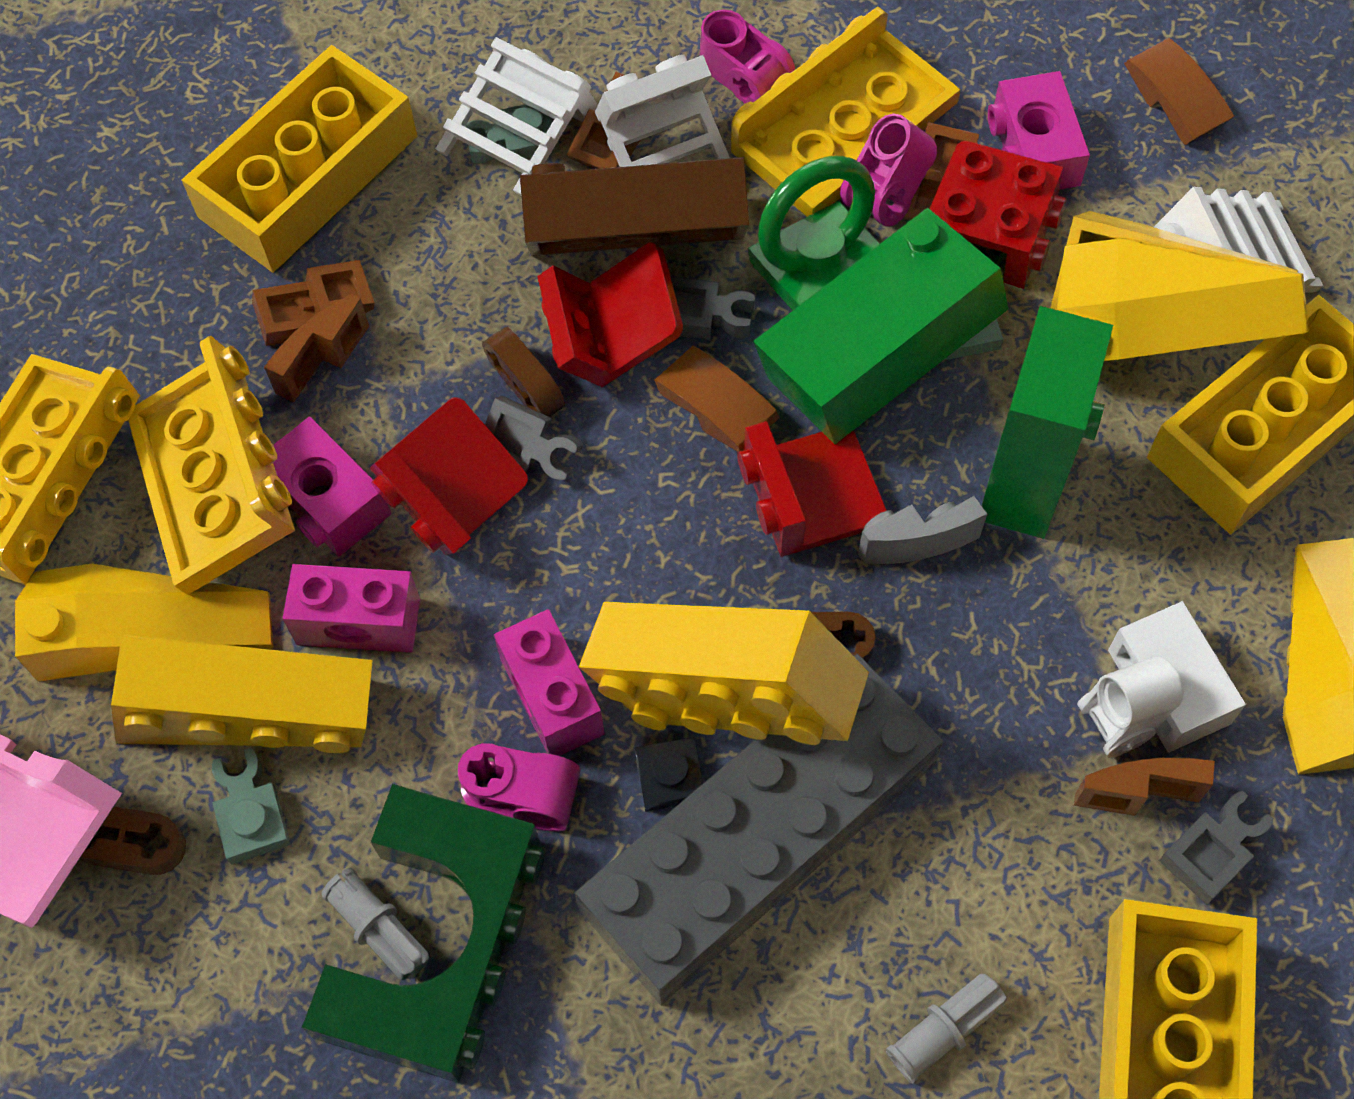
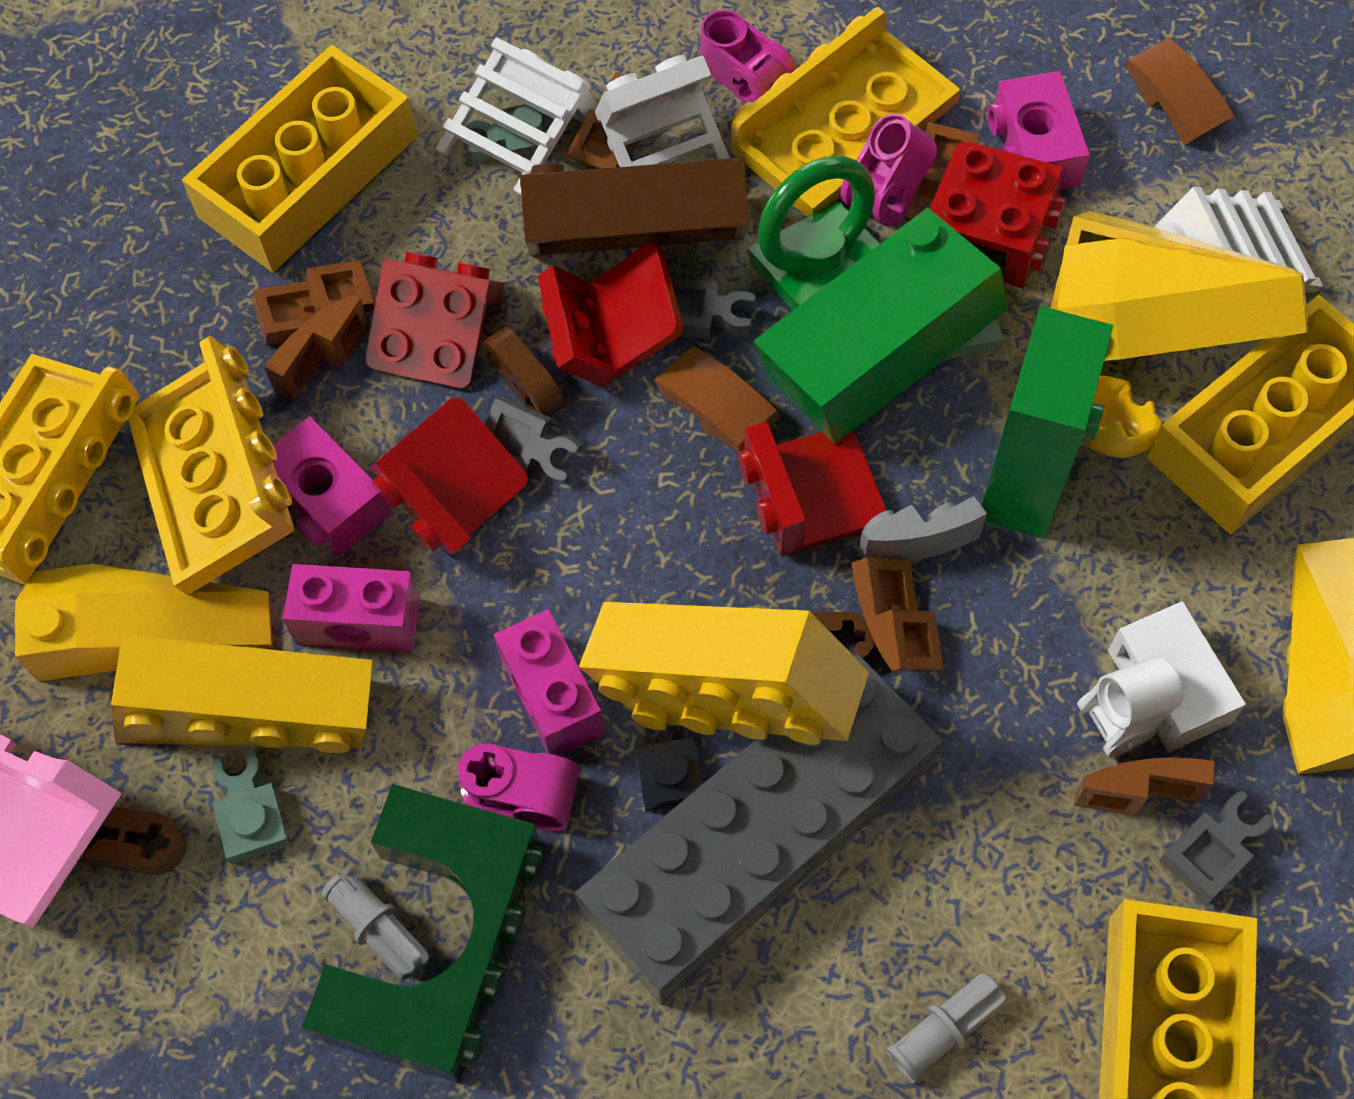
none -> red bracket [365,251,505,388]
none -> dark orange slope [851,557,944,672]
none -> yellow hair [1082,376,1162,458]

